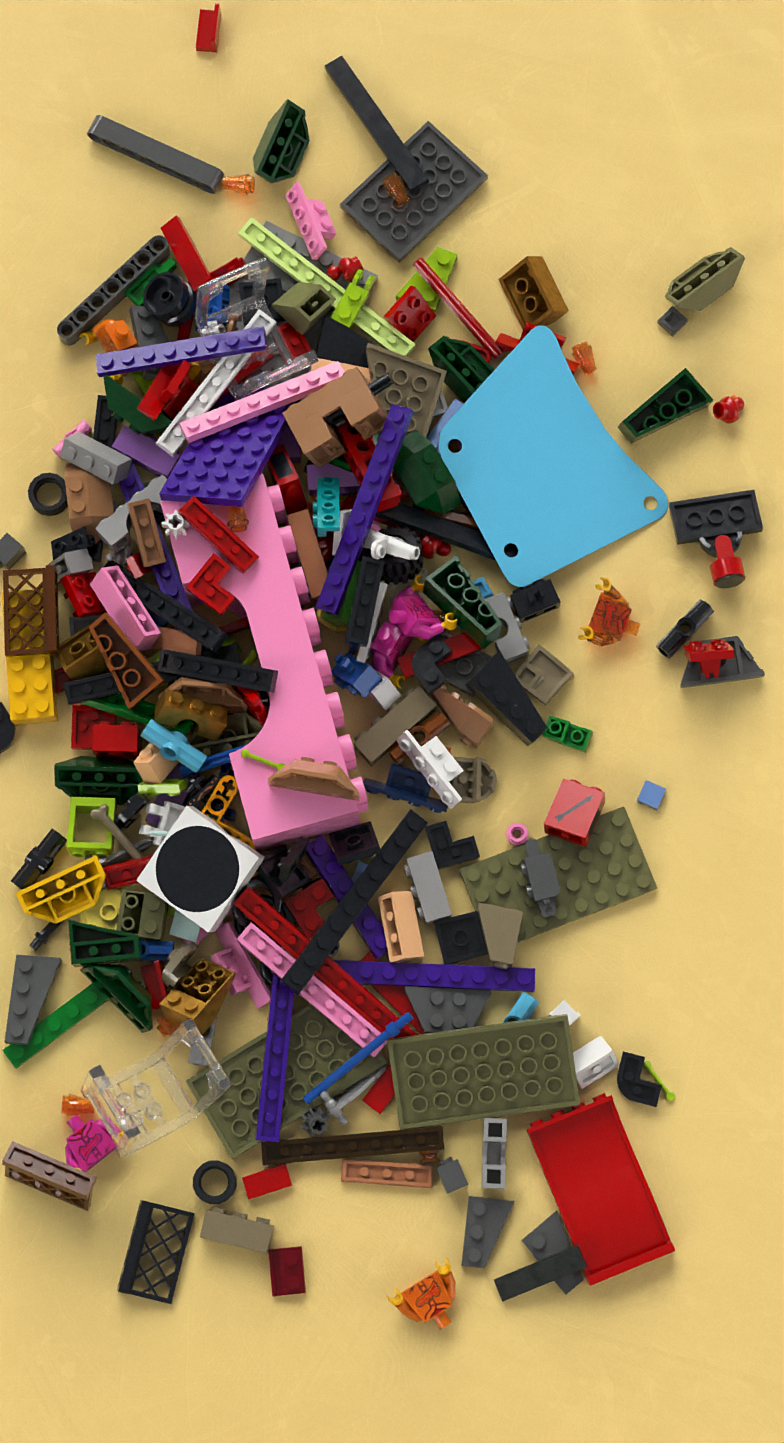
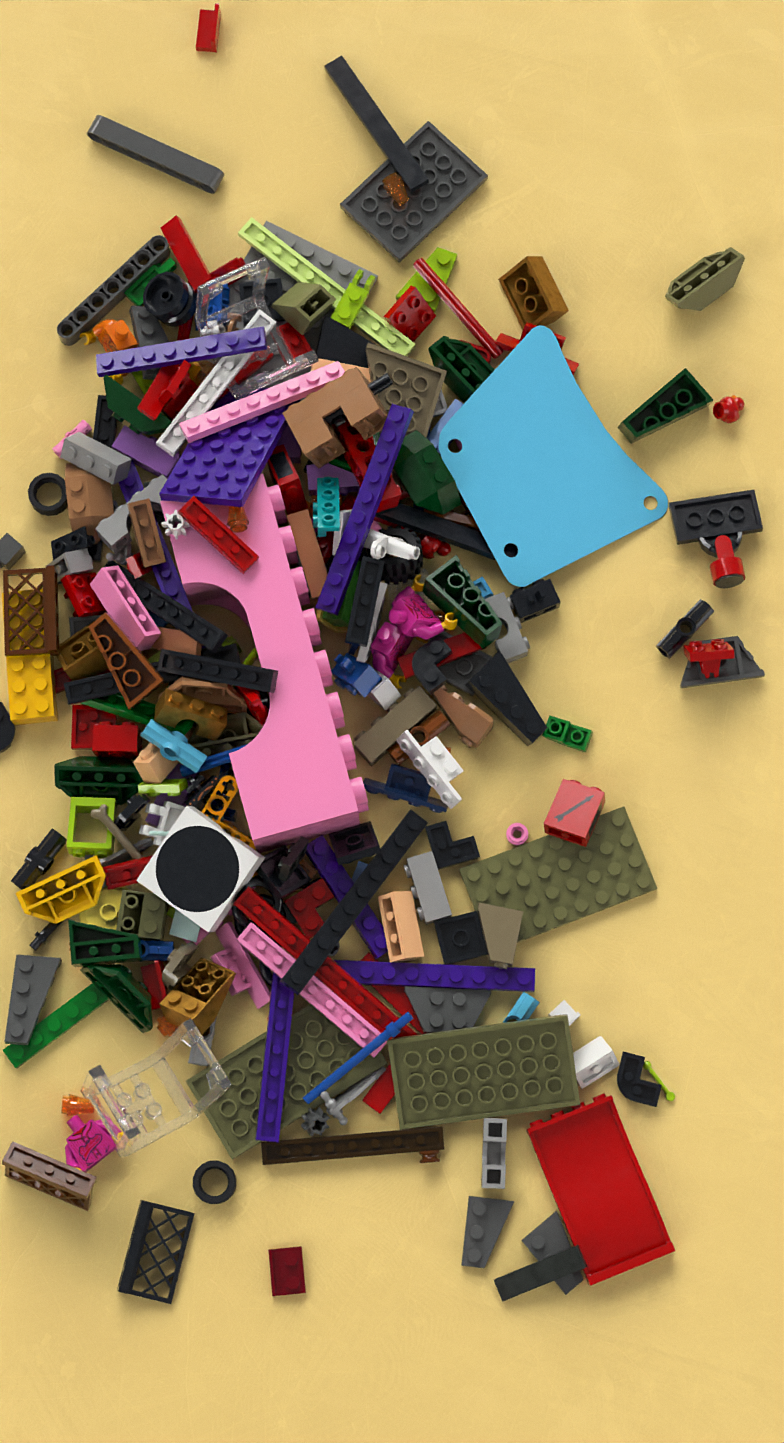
red plate [186,553,235,616] -> none
dark tan brick [200,1207,274,1253] -> none
red tile [217,617,250,636] -> none
clear orange cone [223,174,255,195] -> none
lime hinge [241,749,286,771] -> none
red tile [242,1163,292,1200] -> none
dark green wedge [253,99,310,184] -> none
medium nougat wedge [268,757,360,801] -> none
bright pink bracket [286,182,337,260] -> none
red animal [327,256,364,282] -> none
nougat tile [341,1158,433,1188] -> none
orange torso [386,1258,456,1330] -> none
dark grey brick [436,1157,468,1194] -> none
dark tan slope [449,757,497,803] -> none
dark tan plate [515,644,574,706] -> none
dark grey hinge [520,838,560,918] -> none
clear orange cone [572,341,597,375] -> none
clear orange torso [578,577,641,646] -> none
medium blue tile [637,780,666,810] -> none
dark grey tile [657,306,688,337] -> none

